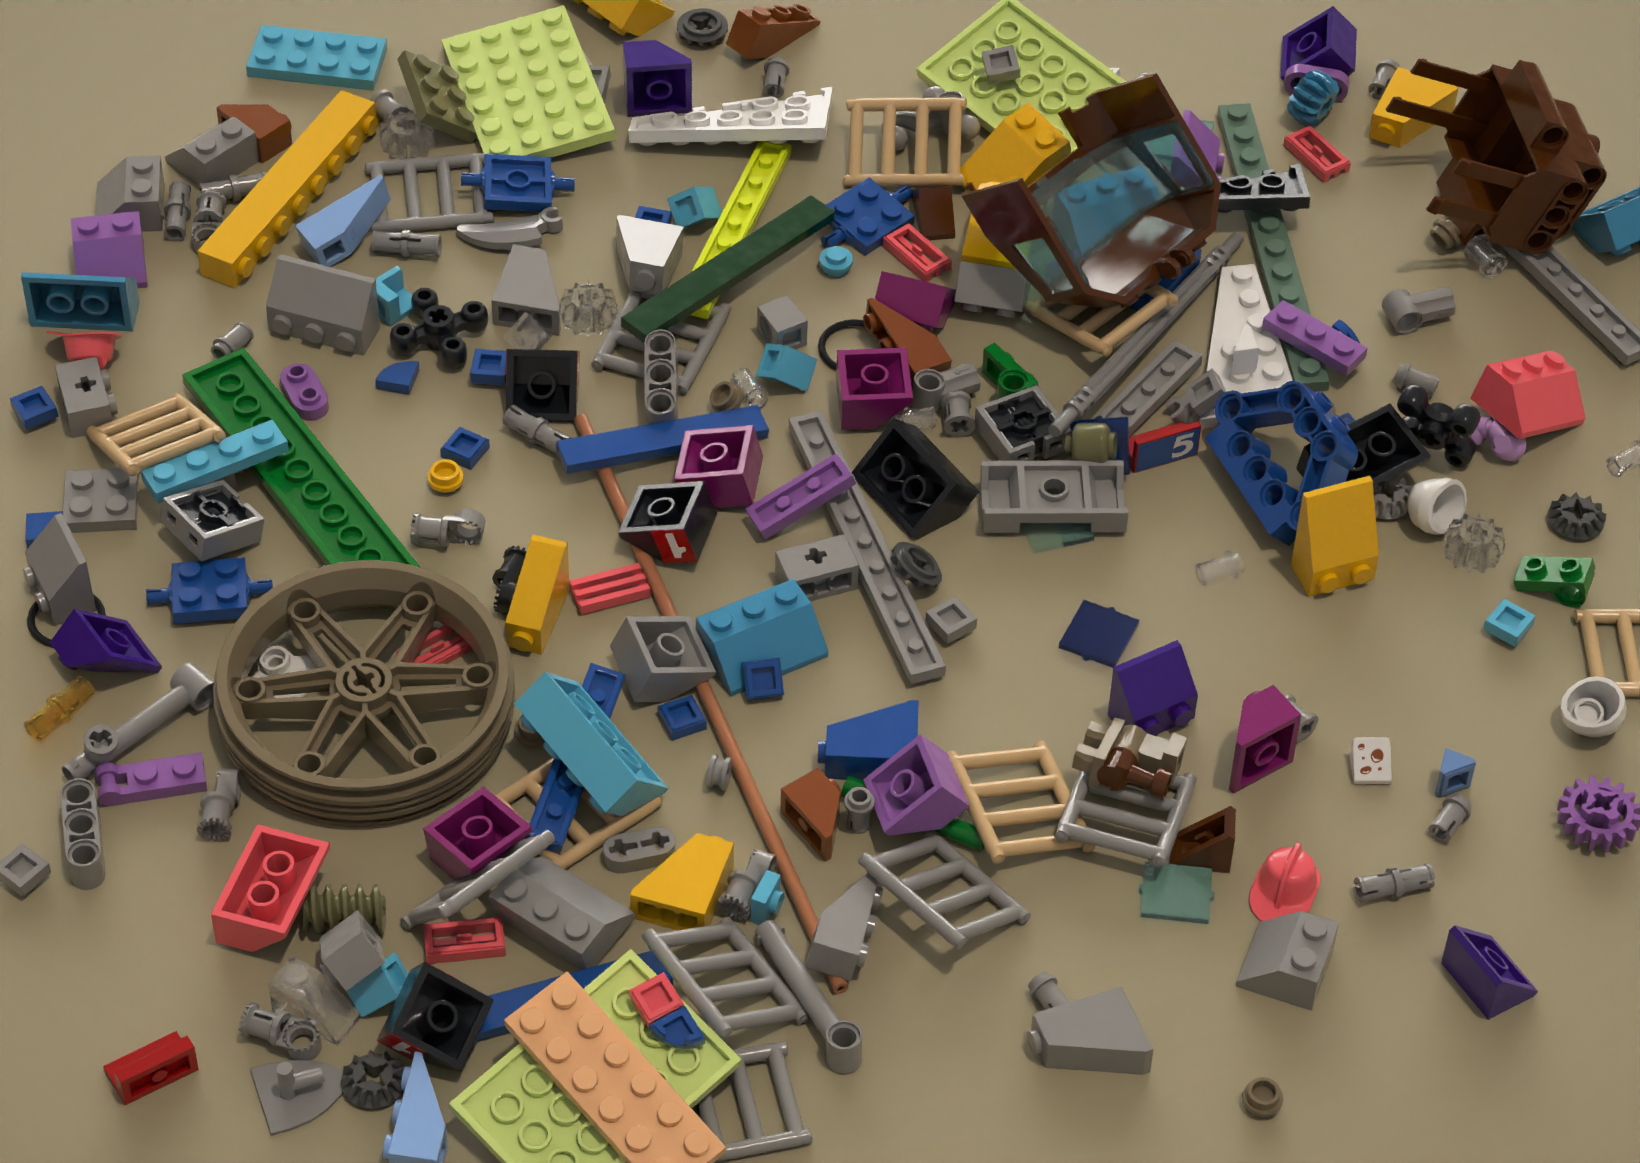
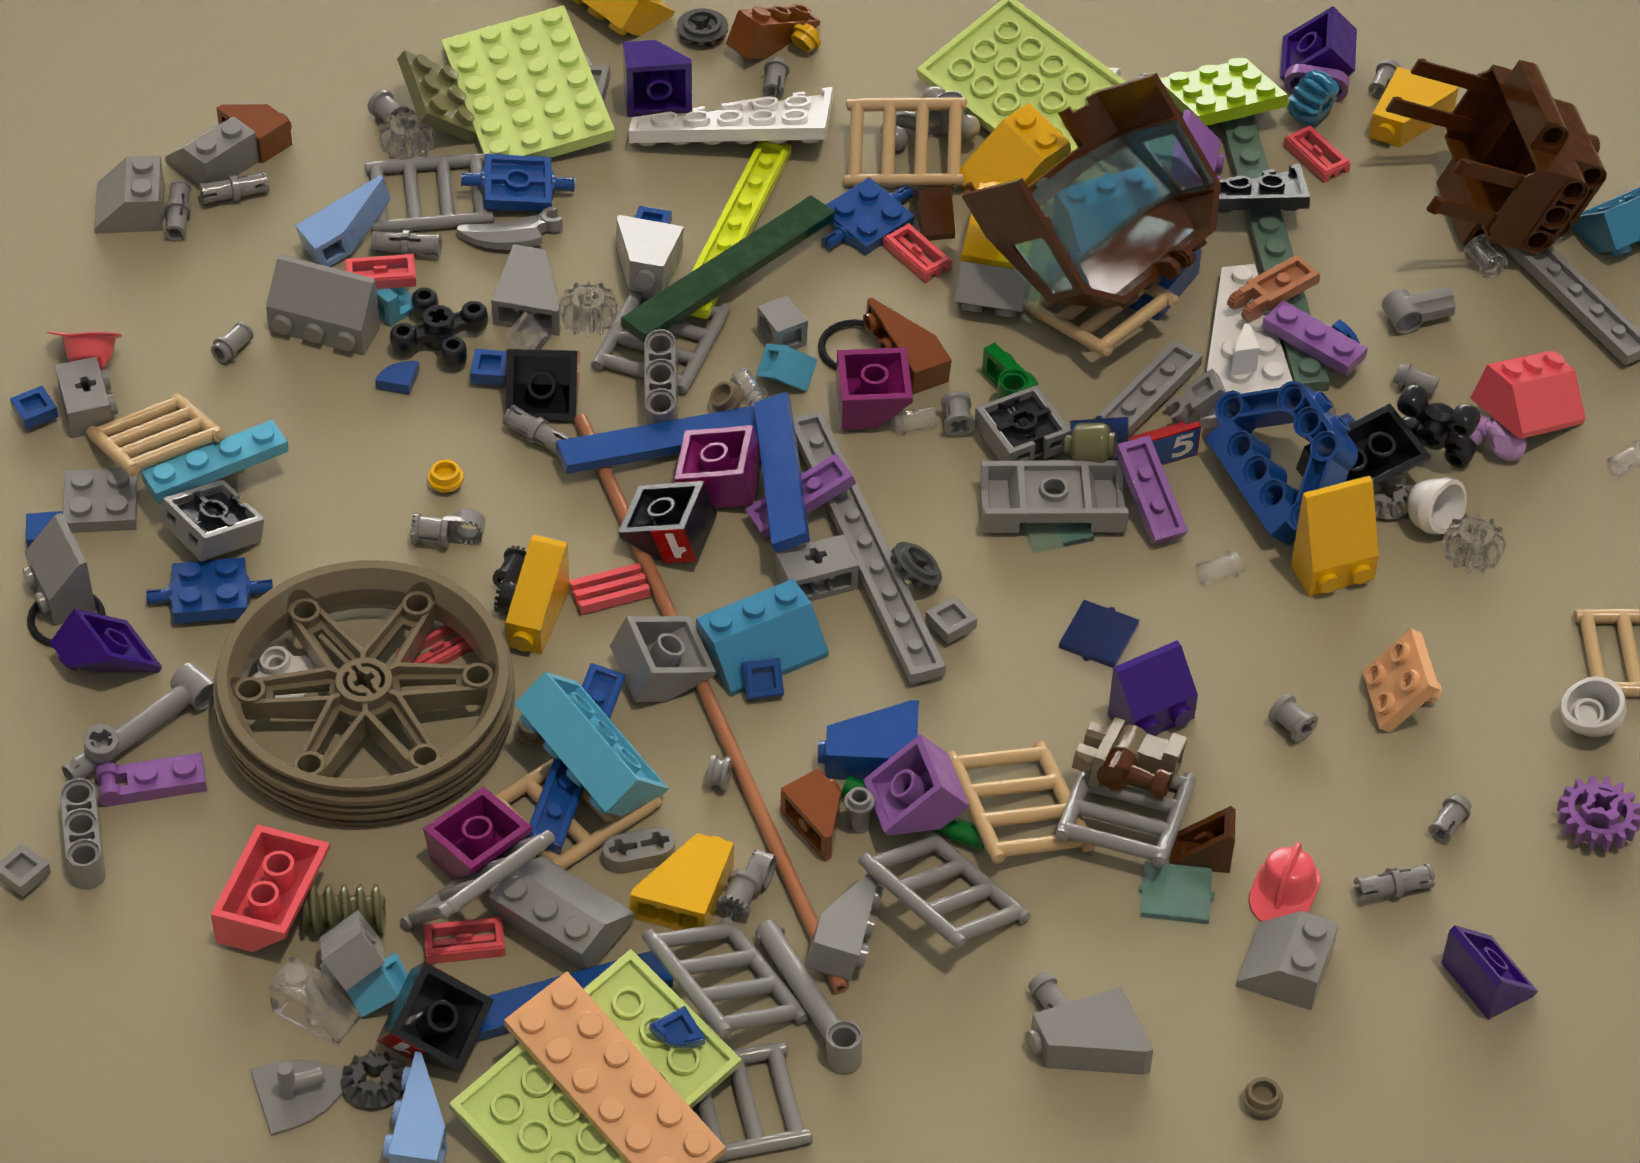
dark azure slope [21,272,140,332] -> none
clear yellow pin [24,676,95,741] -> none
medium lavender slope [71,211,148,288] -> none
red panel [103,1031,199,1105] -> none
green plate [182,348,420,567] -> none
light grey connector [191,189,227,254] -> none
yellow brick [197,90,378,288] -> none
light grey connector [197,769,241,842] -> none
light grey connector [238,1002,322,1060] -> none
medium azure plate [246,25,387,91] -> none
medium lavender plate [280,364,329,421] -> none
blue tile [440,427,490,470] -> none
coral tile [629,972,684,1028] -> none
blue tile [657,694,707,741] -> none
medium azure panel [667,186,722,230] -> none
medium azure plate [751,870,785,925] -> none
medium azure plate [819,246,853,277] -> none
black slope [852,418,980,540] -> none
magenta slope [875,271,956,333] -> none
light grey piece [910,363,981,416] -> none
light grey plate [982,45,1021,84] -> none
light grey axle [1048,232,1244,437] -> none
magenta slope [1229,685,1301,794] -> none
white slope [1349,737,1392,784] -> none
dark tan plate [1430,219,1461,251] -> none
medium blue slope [1435,748,1476,797] -> none
medium azure plate [1483,599,1536,647] -> none
green plate [1513,556,1596,607] -> none
dark grey gear [1548,492,1607,540] -> none
none -> coral tile [345,254,416,289]
none -> blue tile [754,391,810,553]
none -> yellow plate [791,23,821,53]
none -> medium lavender plate [1114,435,1188,545]
none -> lime plate [1160,58,1288,126]
none -> nougat hinge [1227,255,1320,323]
none -> light nougat plate [1362,628,1442,733]

